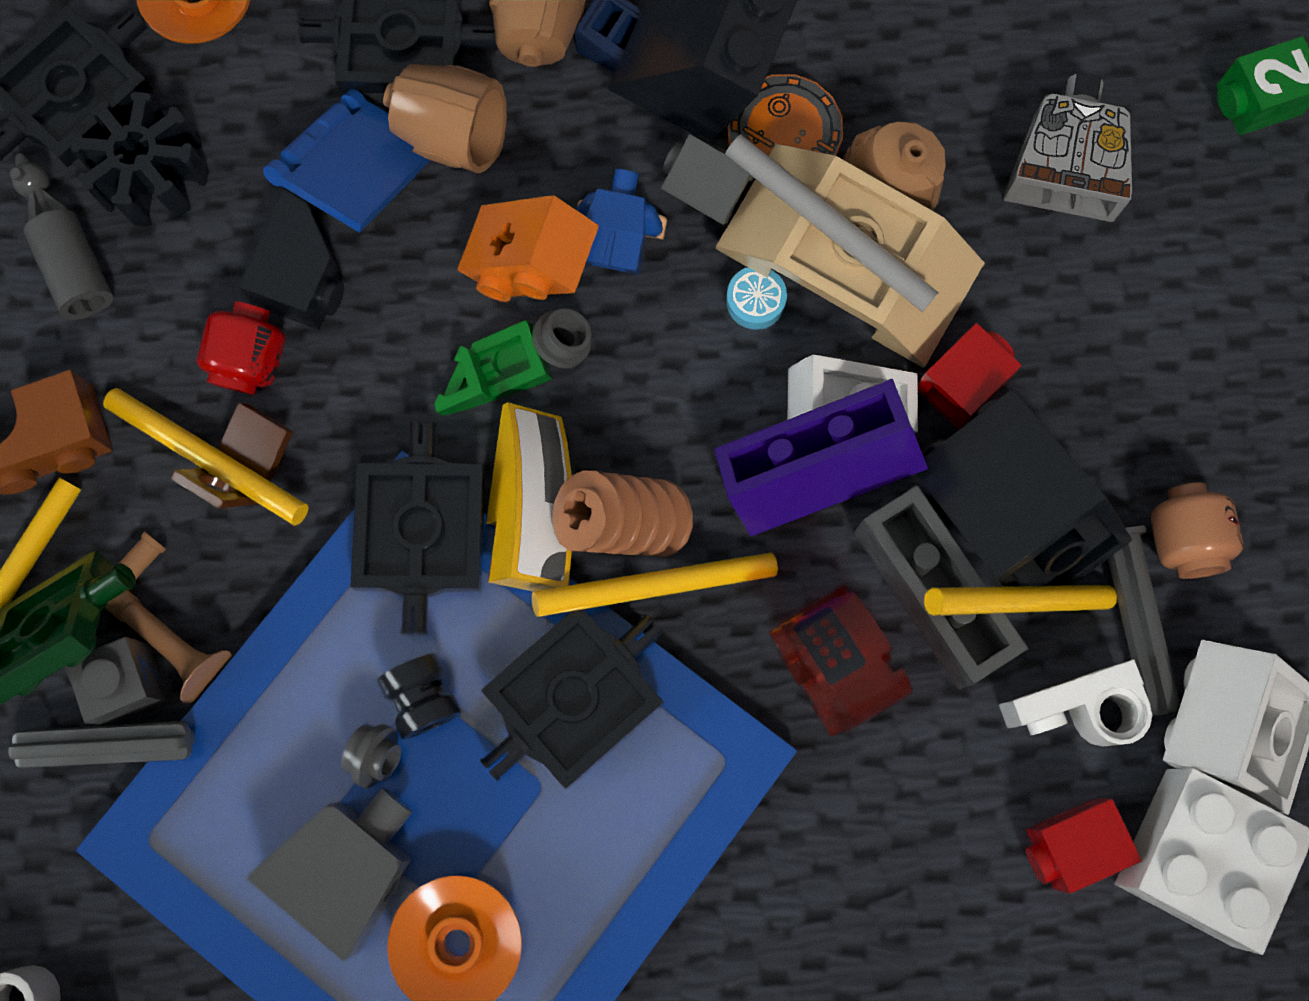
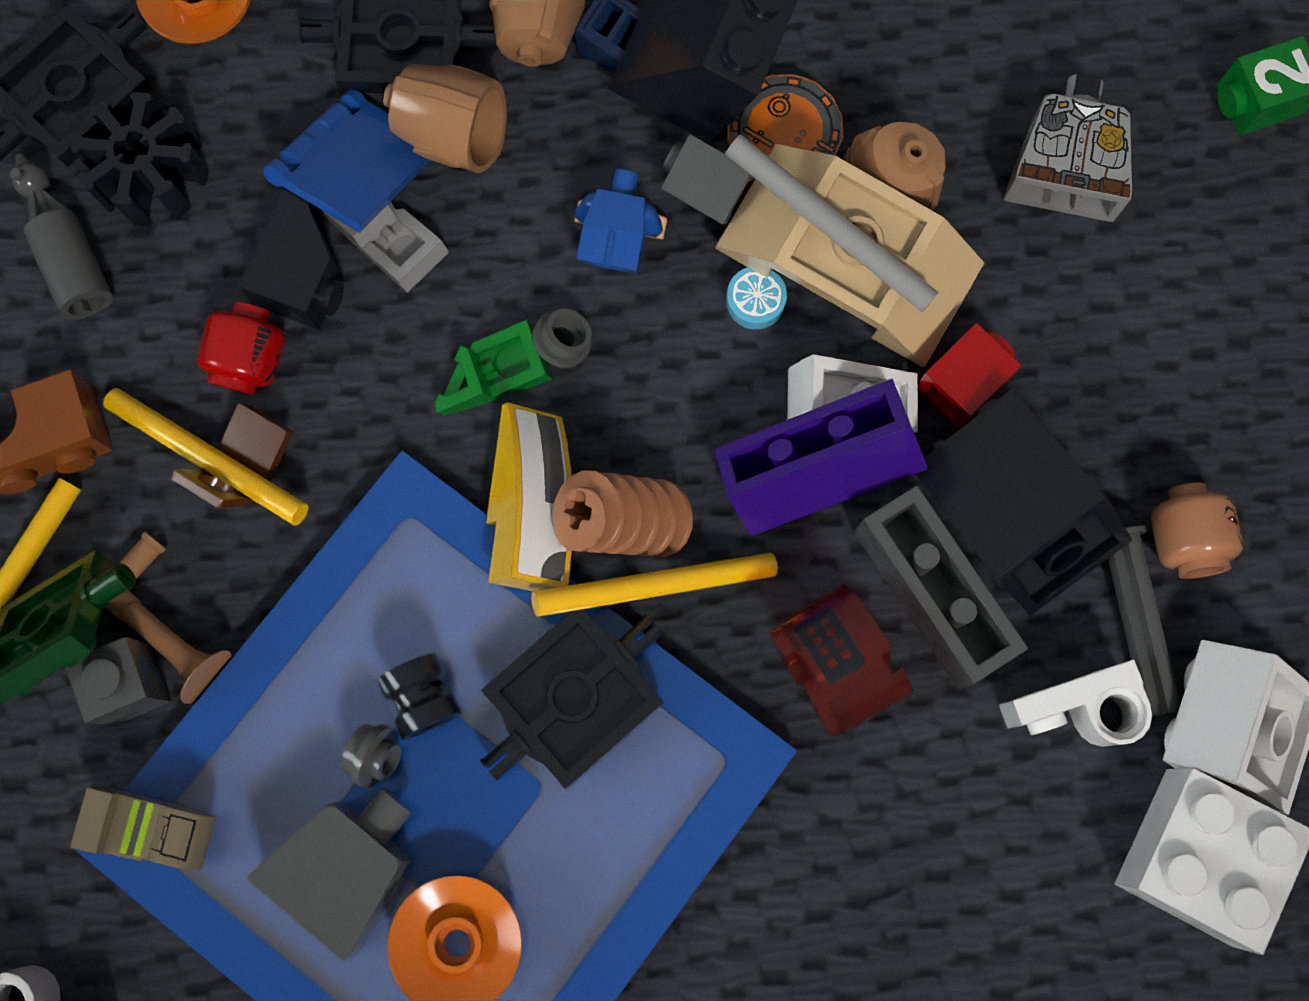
dark grey axle [8,721,195,768] -> none
black plate [350,420,486,635] -> none
orange brick [457,195,599,302] -> none
yellow bar [924,585,1117,615] -> none
red brick [1026,798,1142,894] -> none
none -> dark tan leg [70,787,217,870]
none -> light grey slope [322,202,449,293]

